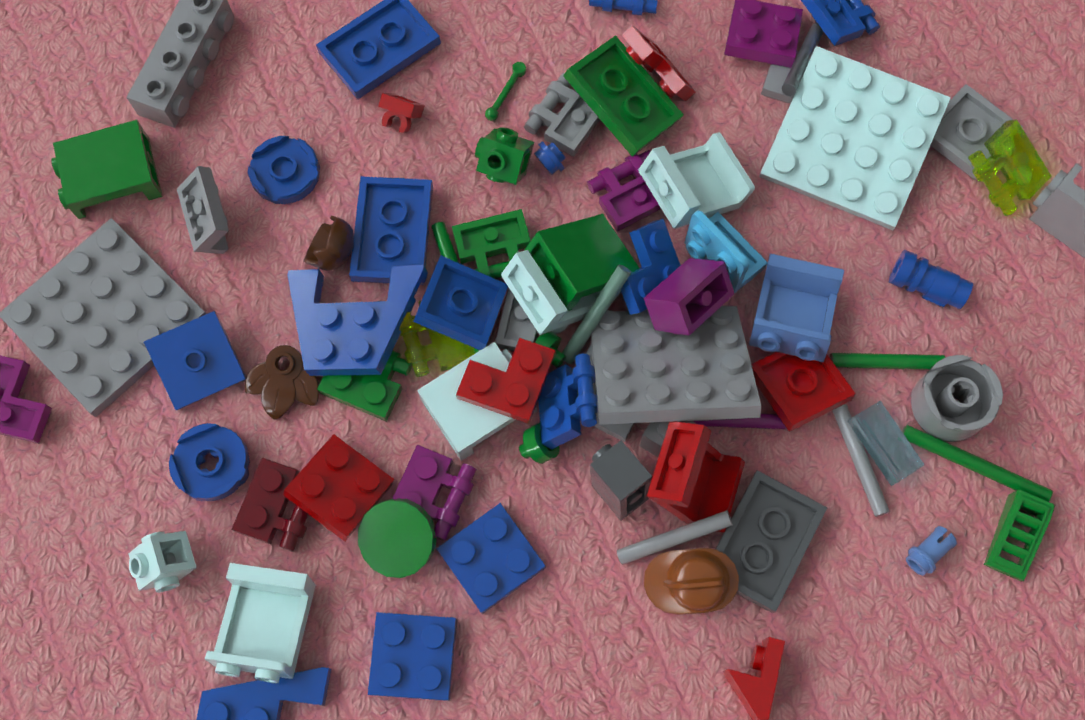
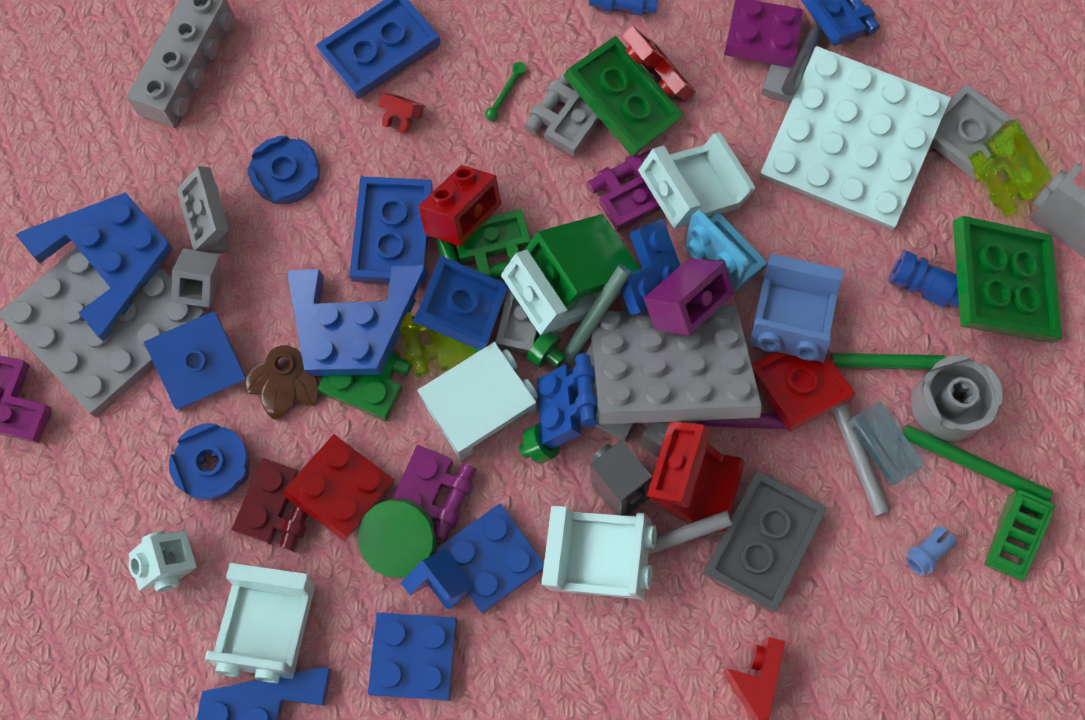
green panel [51,120,163,219] -> none
reddish brown hair [304,216,354,271] -> none
red plate [456,338,556,424] -> none
green brick [475,128,534,185] -> none
blue plate [534,141,566,175] -> none
dark orange piece [644,548,739,614] -> none
none -> blue wing [16,192,173,341]
none -> light grey brick [171,248,220,308]
none -> blue panel [401,549,474,609]
none -> red brick [418,165,502,246]
none -> light aqua panel [541,506,657,600]
none -> green plate [953,216,1062,343]

